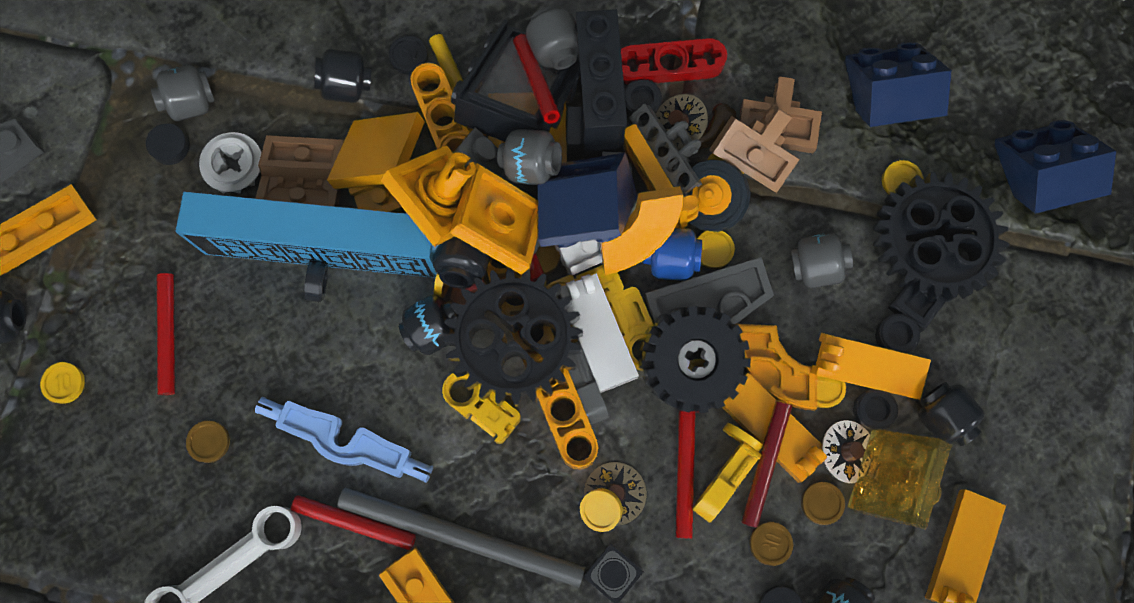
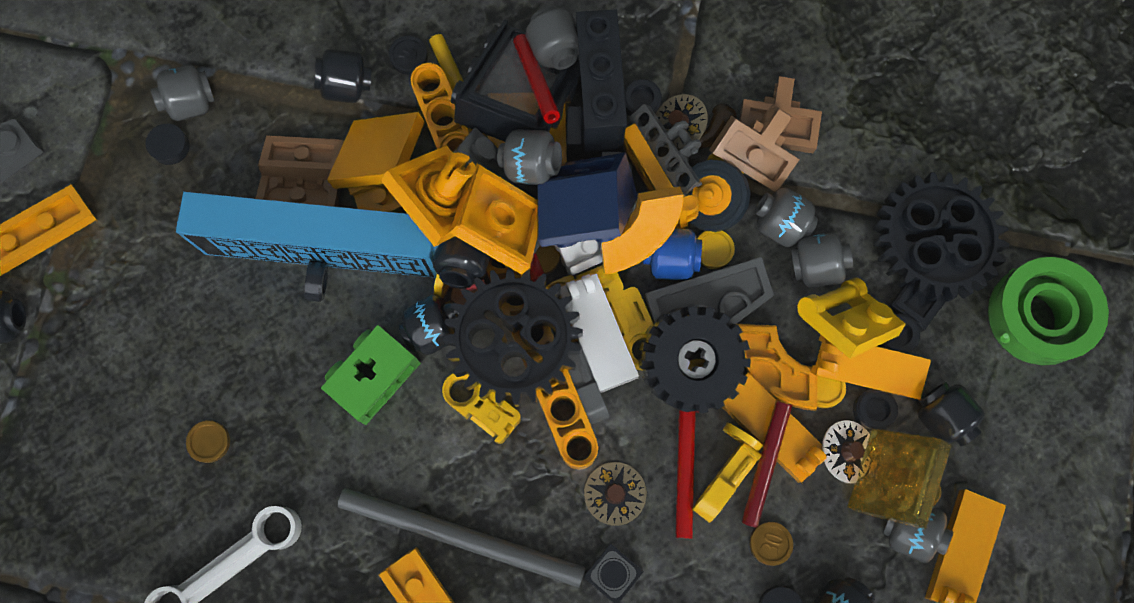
yellow piece [40,362,85,404] -> none
red bar [157,273,175,395] -> none
white gear [199,132,262,194] -> none
light blue piece [255,397,433,483] -> none
red piece [291,495,416,551] -> none
yellow piece [580,488,623,532] -> none
red beam [621,38,727,85] -> none
pearl gold piece [801,482,845,525] -> none
dark blue slope [845,42,952,127] -> none
yellow piece [882,160,923,195] -> none
dark blue slope [995,120,1116,214] -> none
none -> bright green brick [321,325,421,425]
none -> dark grey head [754,188,818,247]
none -> yellow plate [797,278,906,359]
none -> dark grey head [883,498,954,563]
none -> bright green piece [987,257,1109,365]

